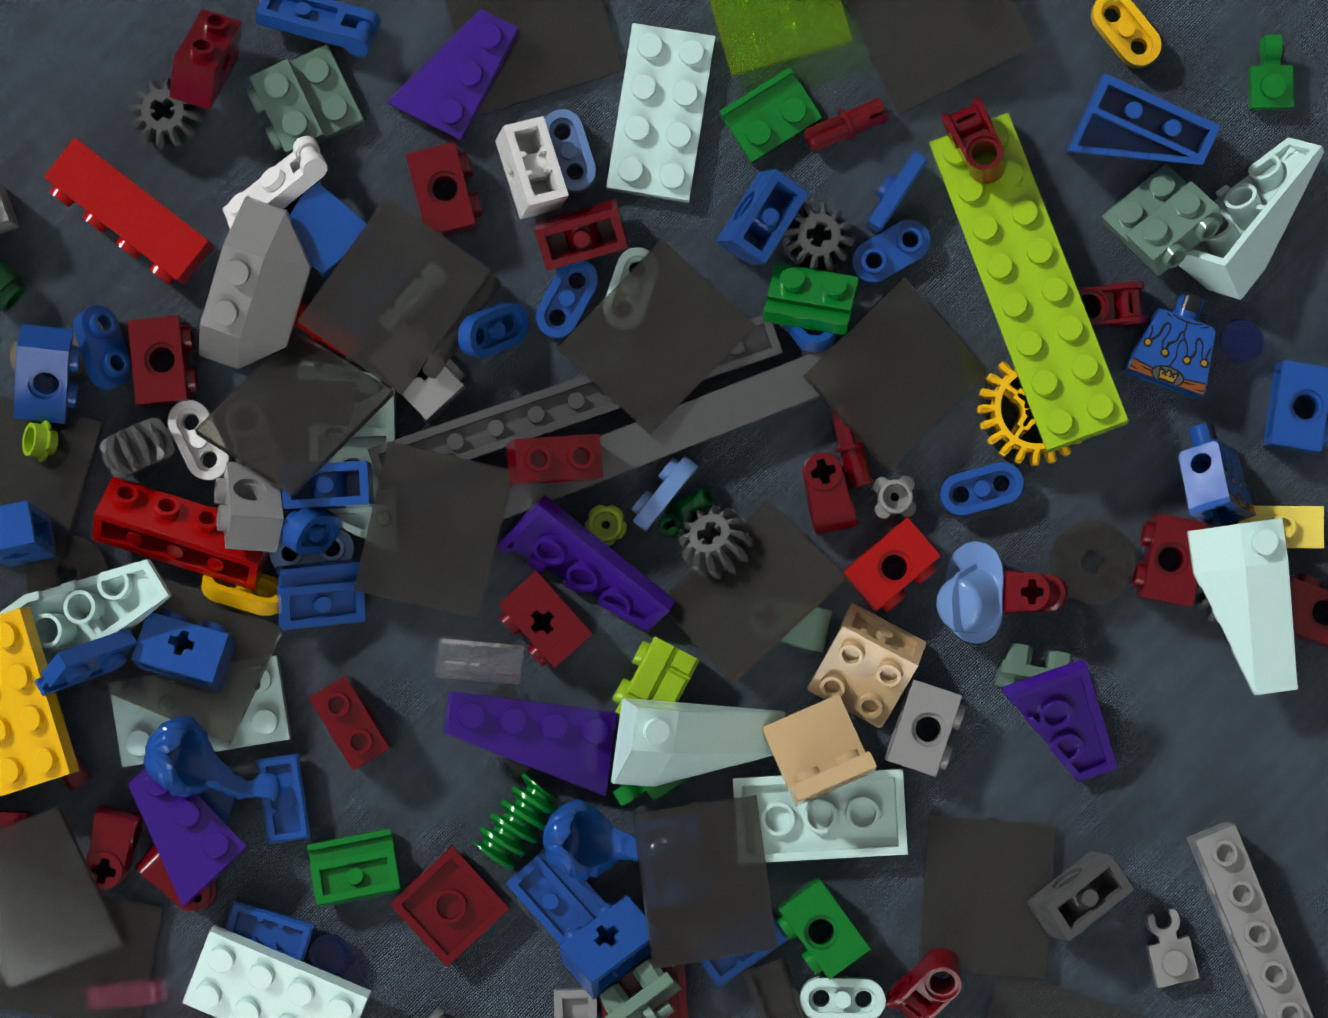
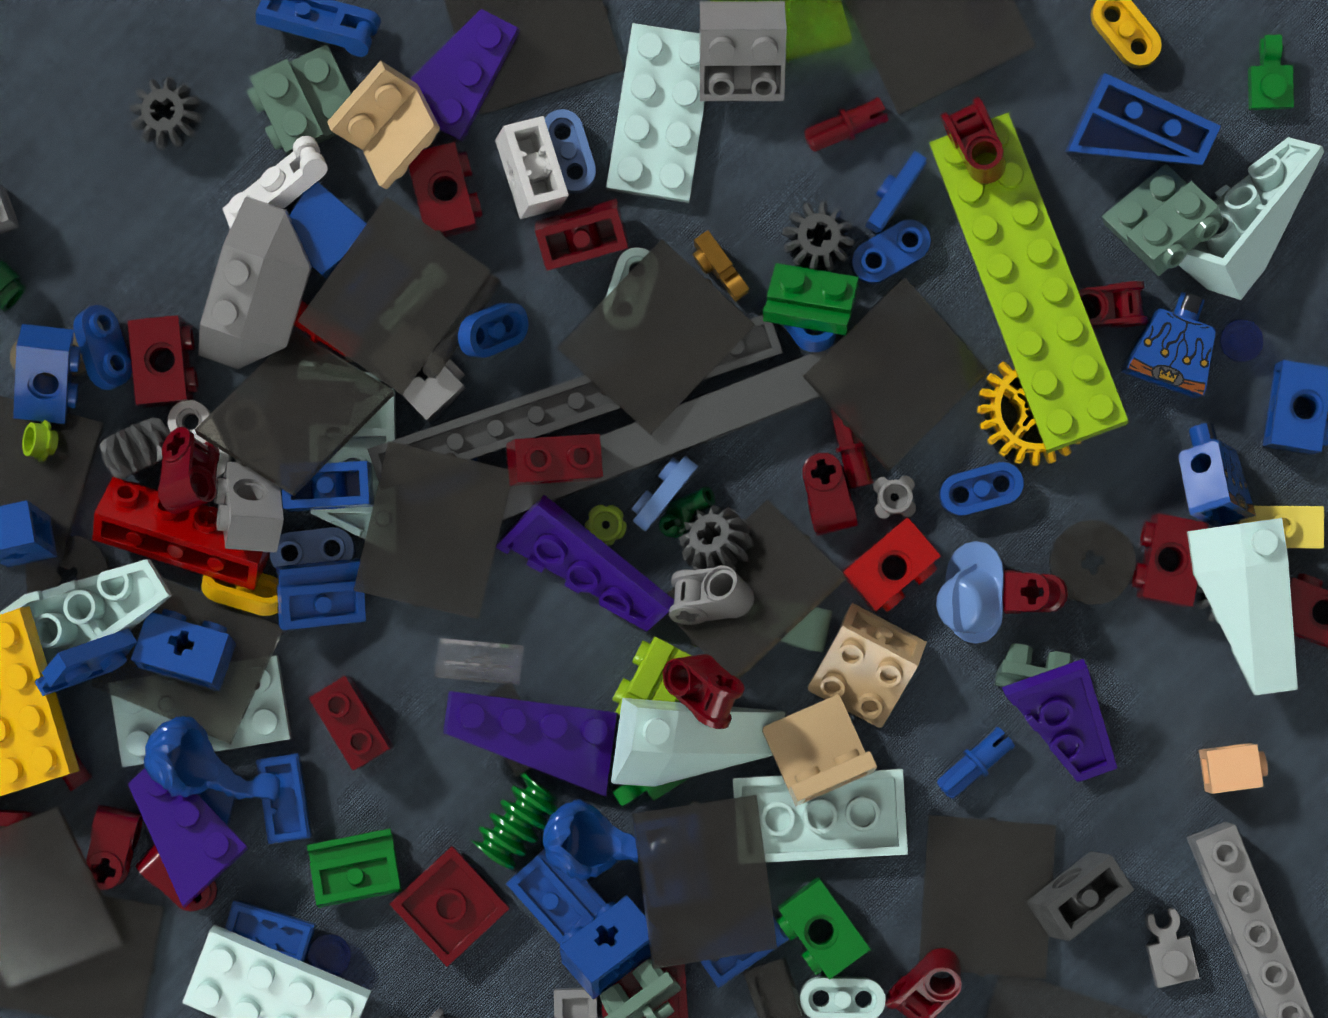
red brick [43,137,215,286] -> none
clear pink beam [85,979,168,1009] -> none
dark red brick [170,9,242,110] -> none
blue plate [281,508,342,554] -> none
dark red brick [498,571,594,668] -> none
blue plate [536,260,598,339] -> none
blue brick [715,169,809,265] -> none
green plate [719,67,822,165] -> none
light grey brick [884,679,966,777] -> none
none -> dark red piece [158,427,220,515]
none -> tan bracket [327,60,440,189]
none -> dark red piece [663,654,745,729]
none -> light grey piece [669,566,754,625]
none -> pearl gold plate [692,230,750,302]
none -> light grey slope [699,1,787,101]
none -> blue axle [937,727,1015,799]
none -> light nougat brick [1199,743,1268,794]

